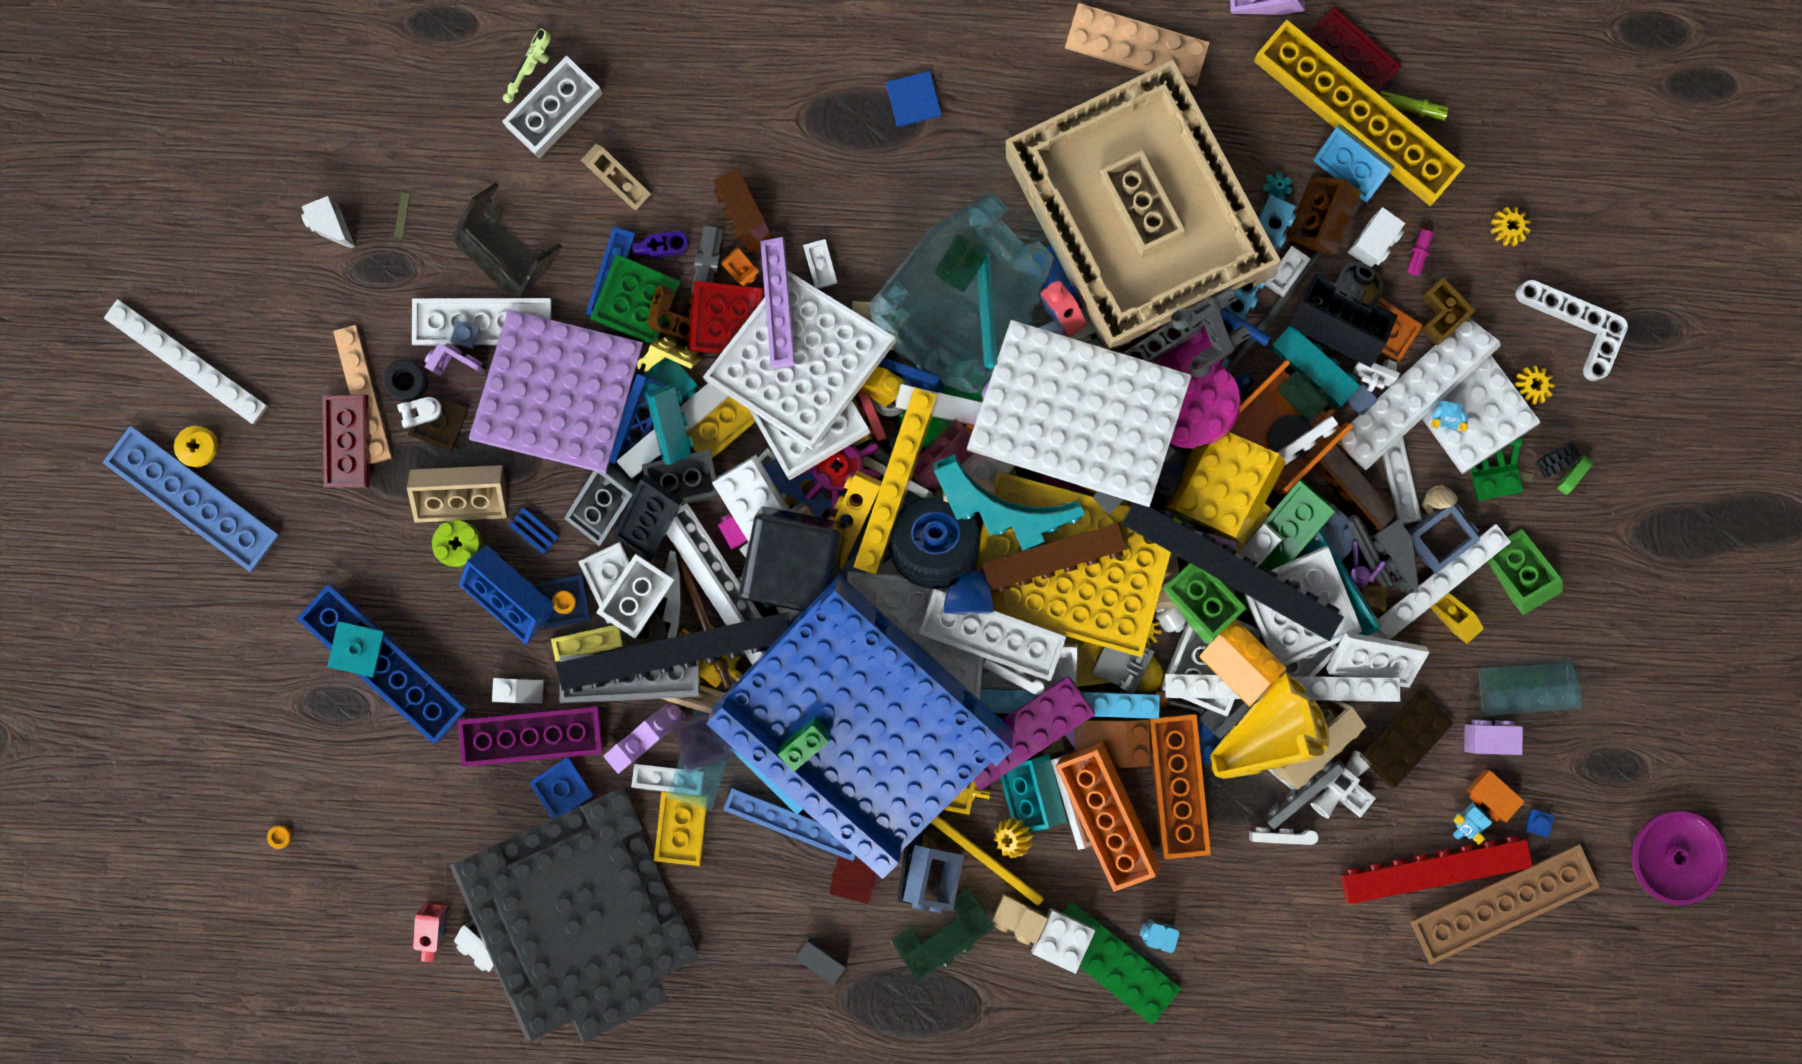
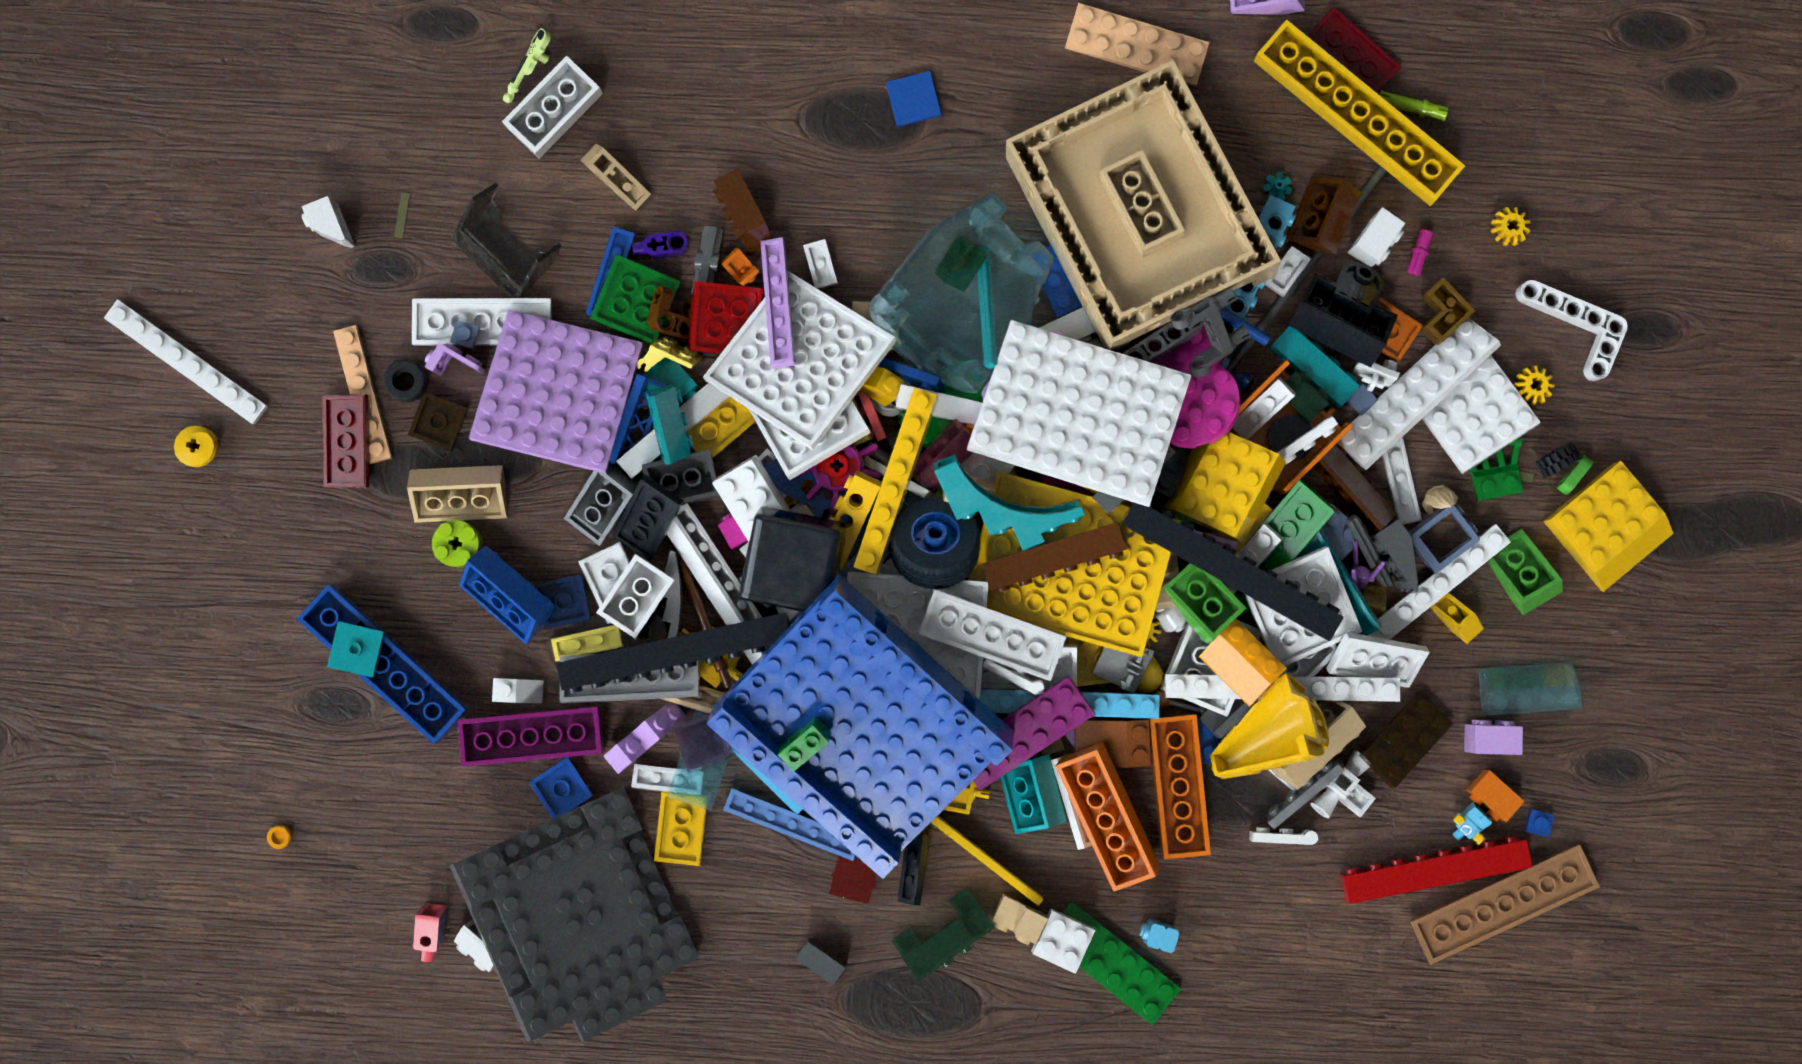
medium blue plate [102,426,280,572] -> none
white plate [397,397,442,428] -> none
blue tile [509,507,559,555] -> none
light orange tile [552,591,576,614] -> none
sand blue window [903,845,964,913] -> none
blue brick [944,570,994,615] -> none
yellow gear [993,817,1033,858] -> none
coral torso [1040,281,1087,337] -> none
dark azure plate [1313,124,1395,203] -> none
medium azure piece [1431,401,1468,432] -> none
magenta dish [1631,811,1727,905] -> none
none -> white plate [1232,377,1296,440]
none -> yellow slope [1543,461,1674,592]

